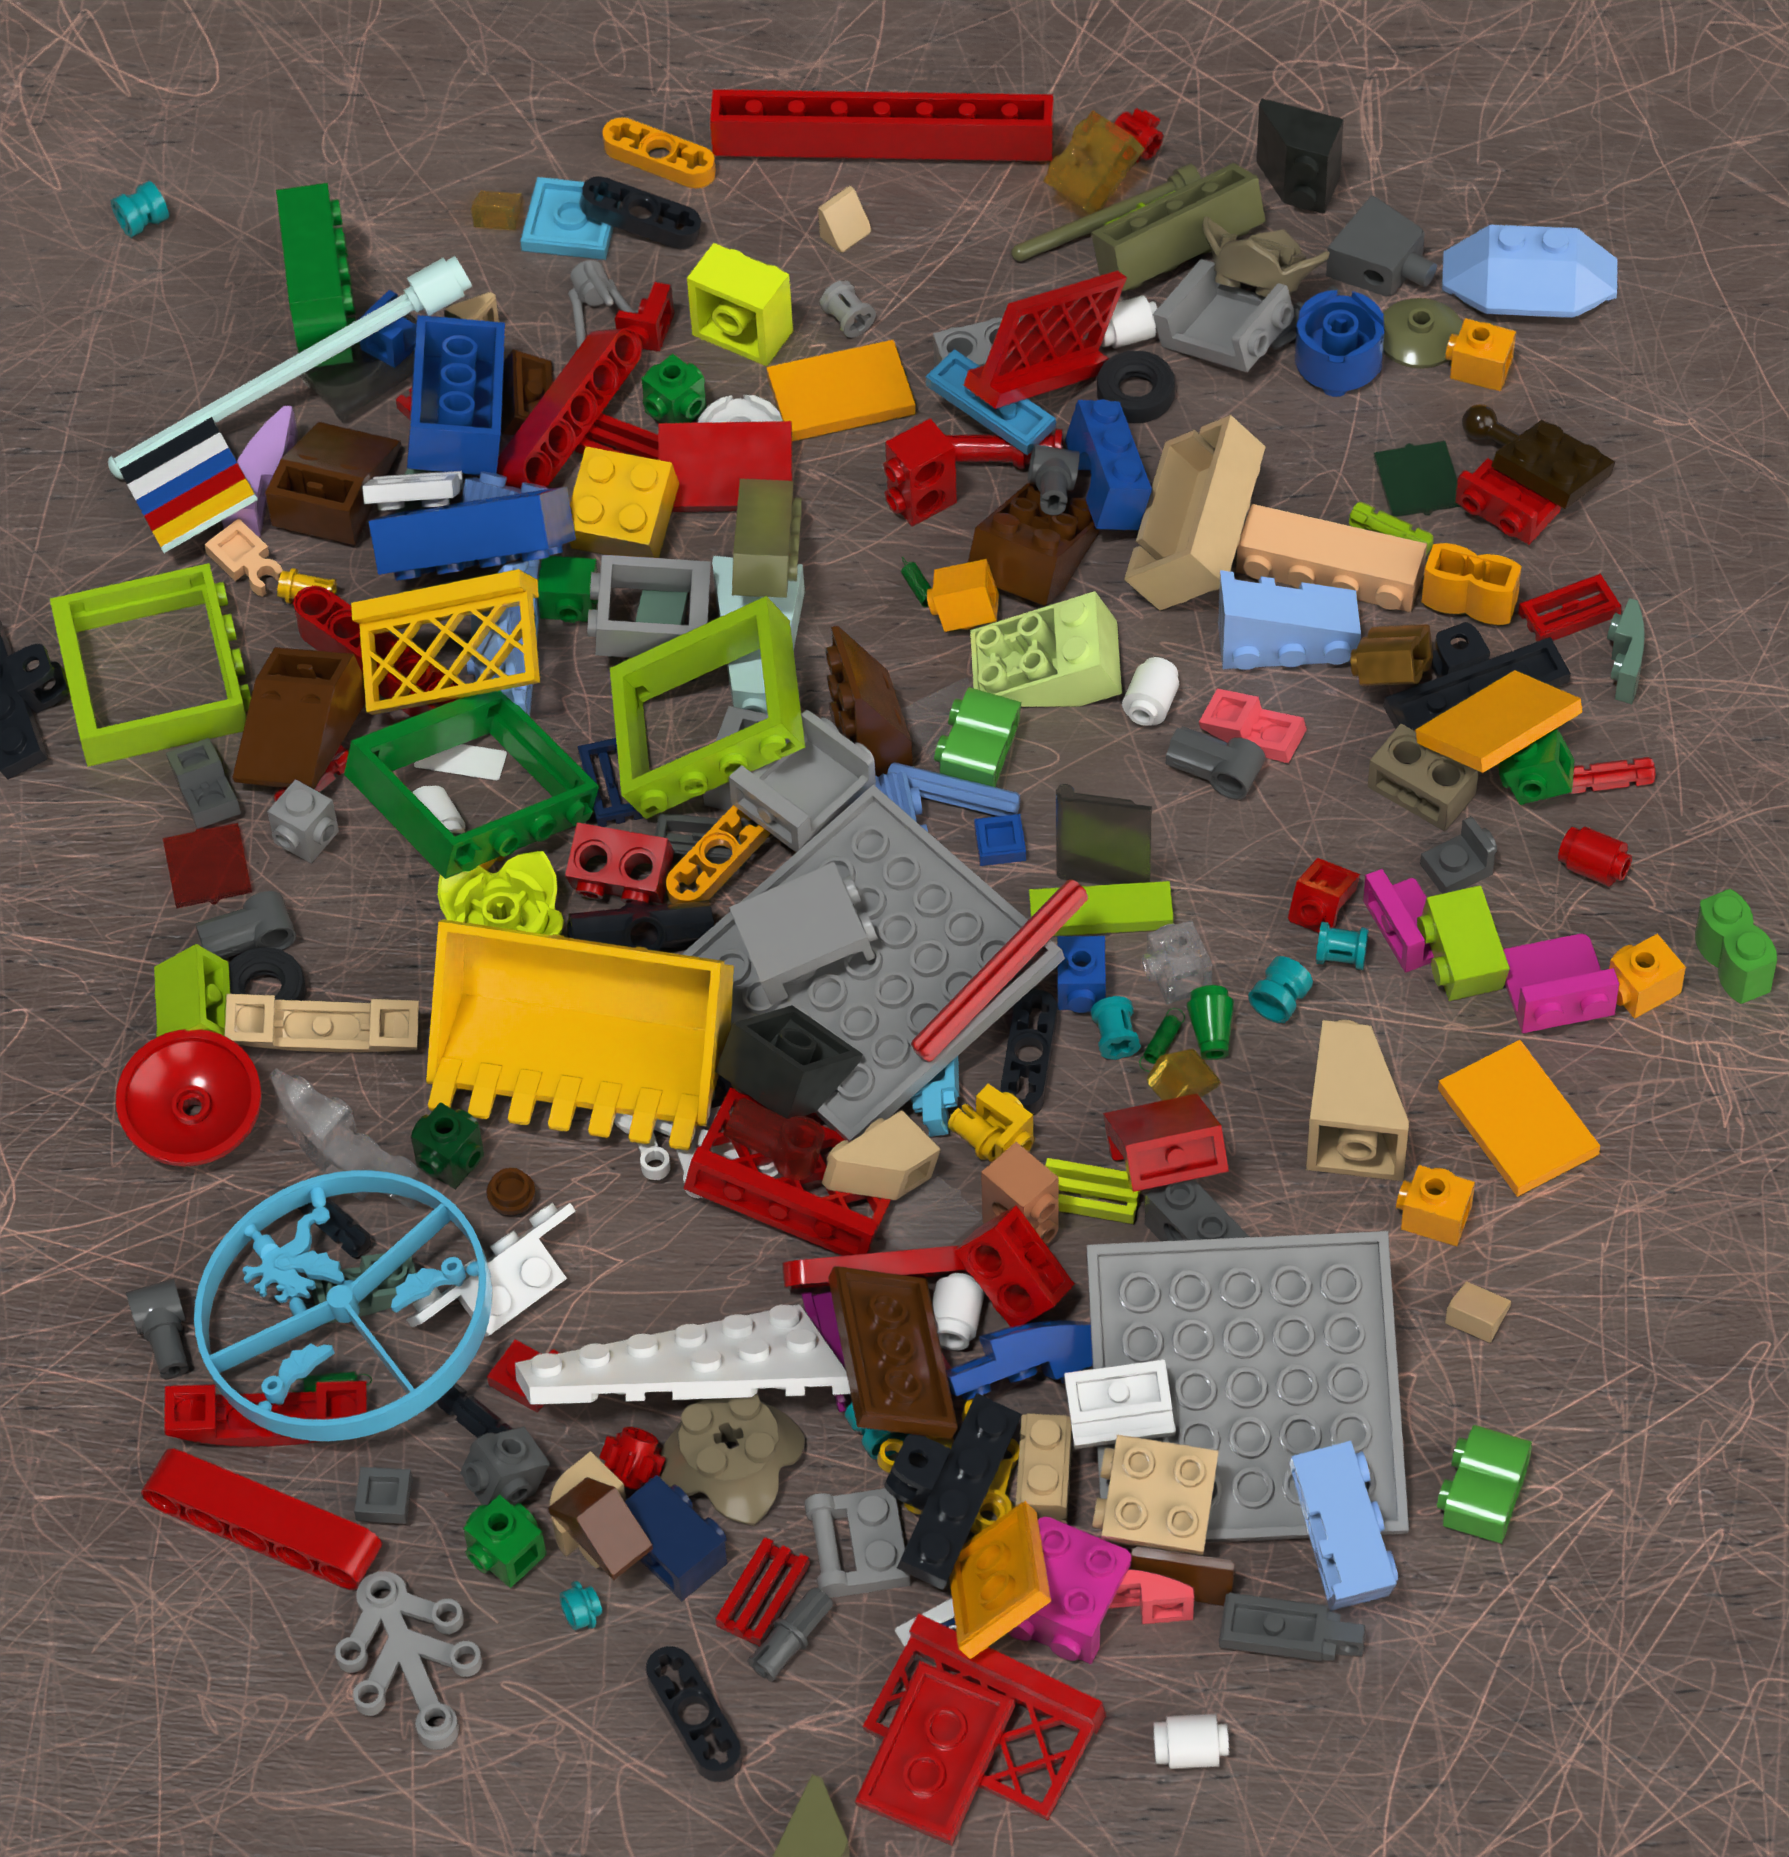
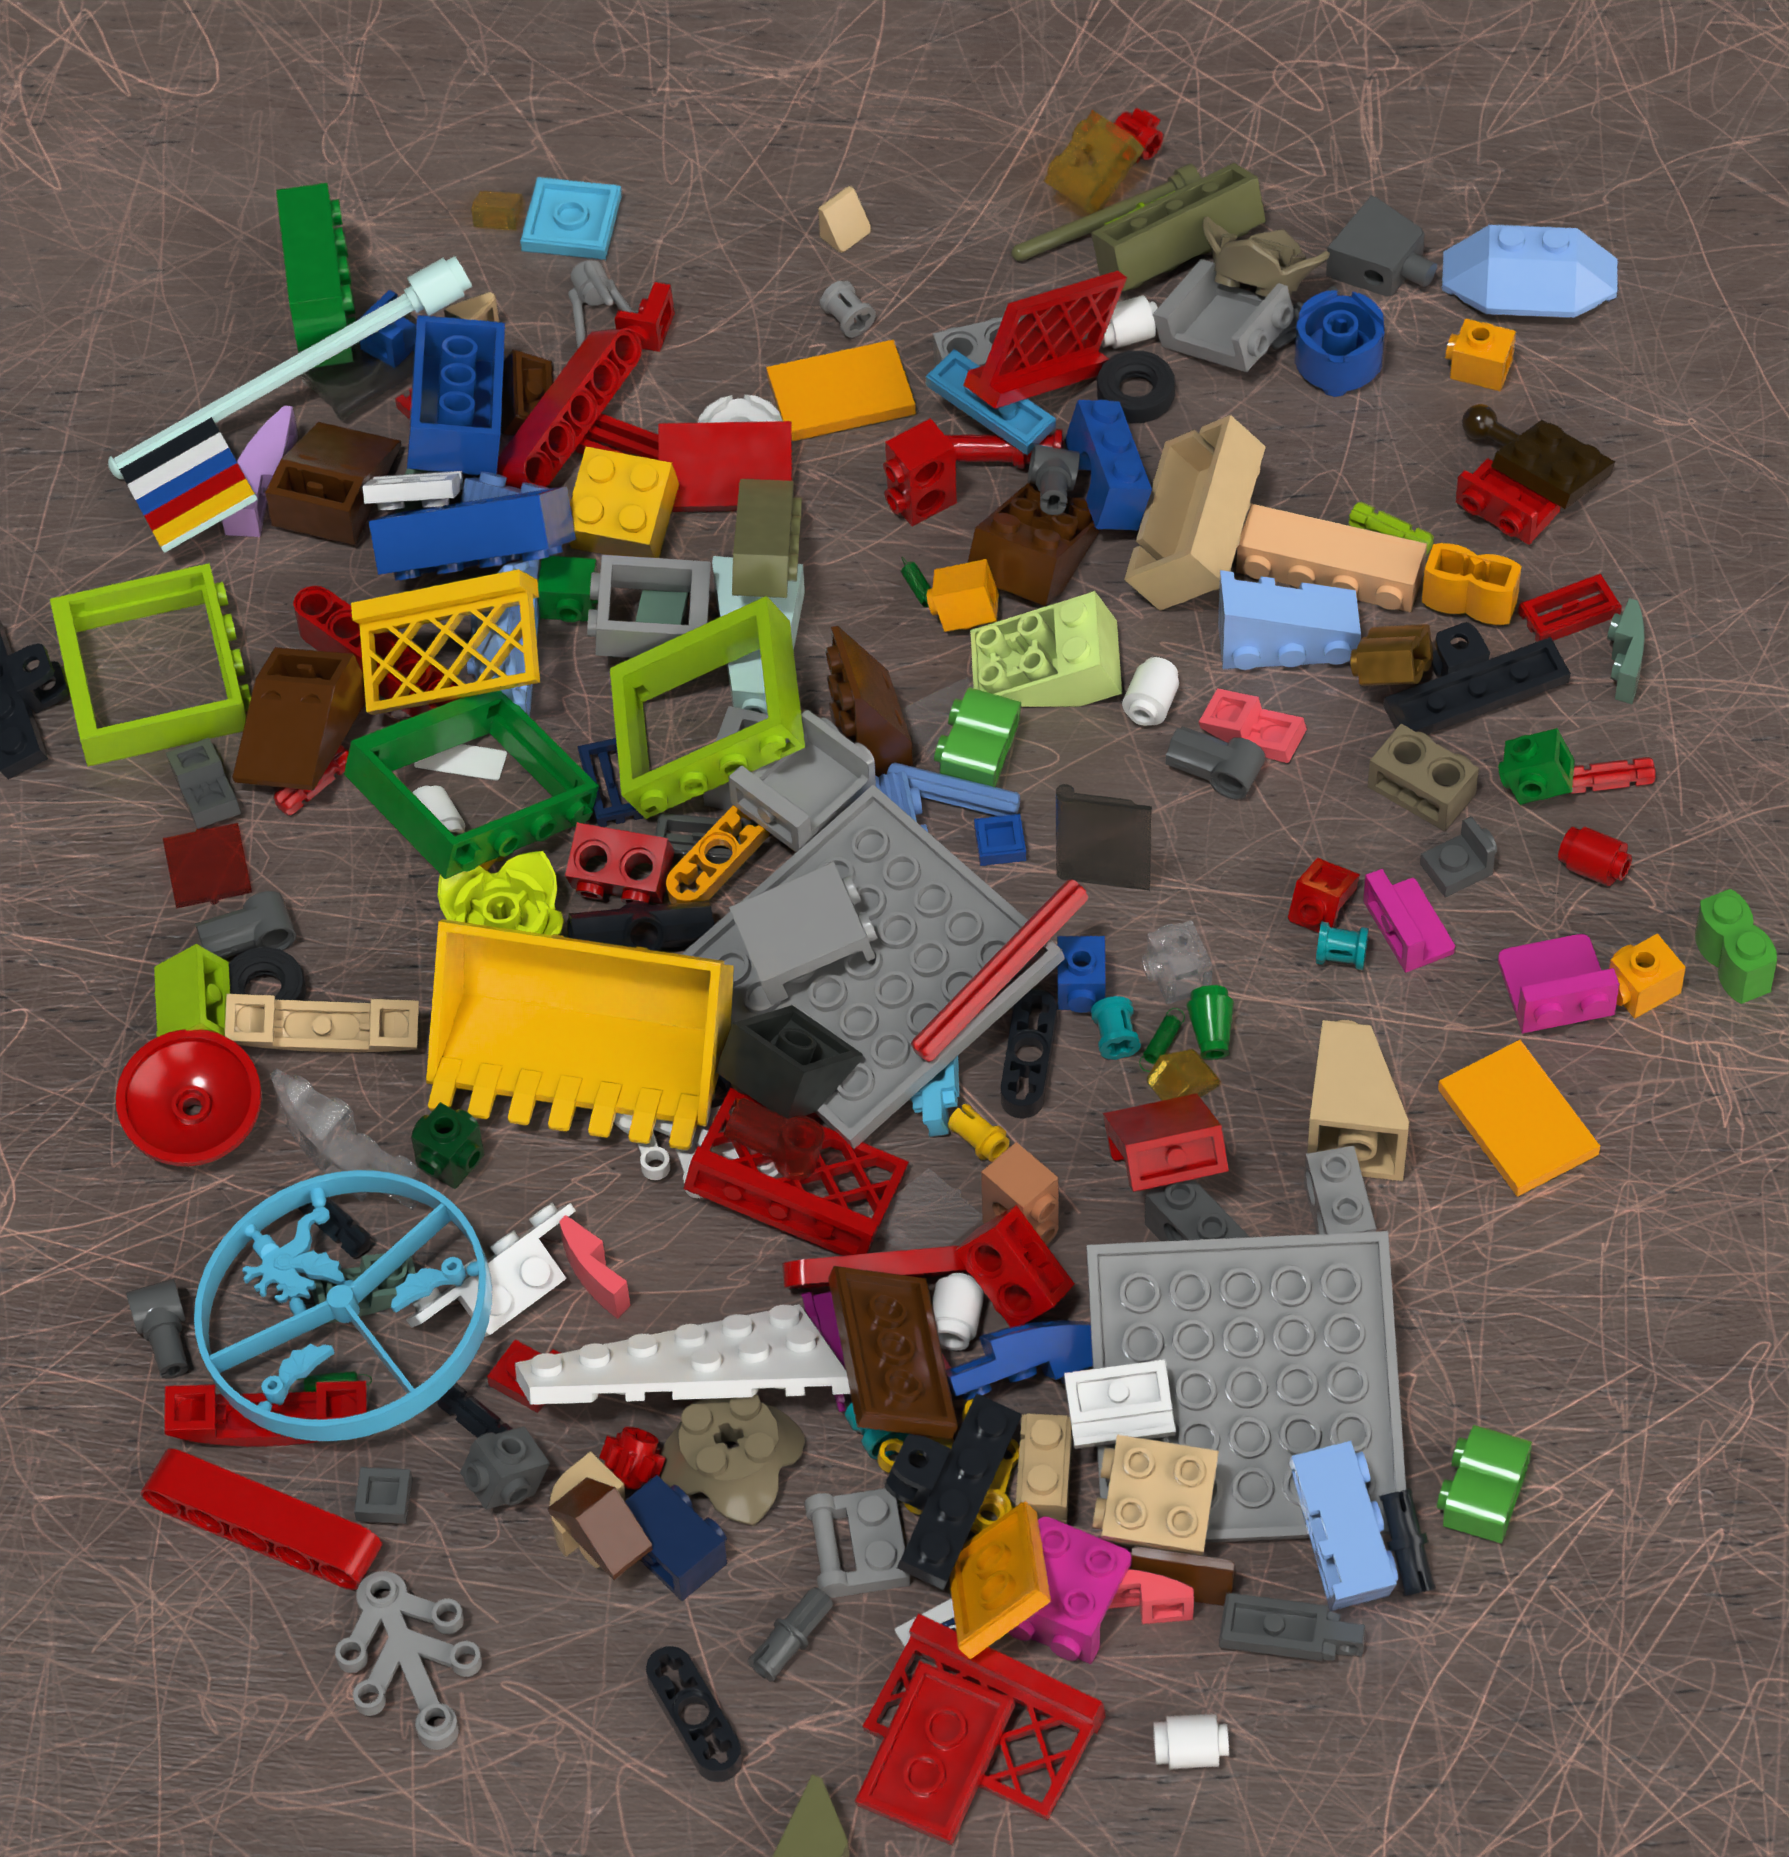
teal wheel [110,180,170,238] -> none
light nougat plate [205,518,283,597] -> none
light grey brick [267,779,339,863] -> none
yellow pin [277,568,337,604] -> none
green brick [463,1495,547,1588] -> none
reddish brown plate [486,1168,536,1215] -> none
teal plate [559,1581,602,1631] -> none
black beam [579,176,701,249] -> none
light orange beam [602,117,716,189] -> none
green brick [641,354,706,423] -> none
neon yellow brick [687,243,793,366] -> none
red brick [710,89,1053,161] -> none
red tile [715,1537,810,1646] -> none
tan slope [822,1110,941,1200] -> none
yellow bracket [976,1084,1035,1159] -> none
lime tile [1029,881,1174,936] -> none
neon yellow tile [1045,1158,1141,1224] -> none
teal wheel [1248,956,1313,1023] -> none
pearl dark grey slope [1256,98,1344,214] -> none
clear green piece [1373,441,1461,517] -> none
olive dish [1383,298,1463,368] -> none
light orange brick [1396,1165,1475,1247] -> none
light orange tile [1415,670,1582,773] -> none
lime brick [1417,885,1510,1001] -> none
tan slope [1445,1281,1512,1343] -> none
none -> coral slope [559,1215,631,1319]
none -> light grey brick [1304,1146,1377,1234]
none -> black pin [1379,1489,1436,1597]

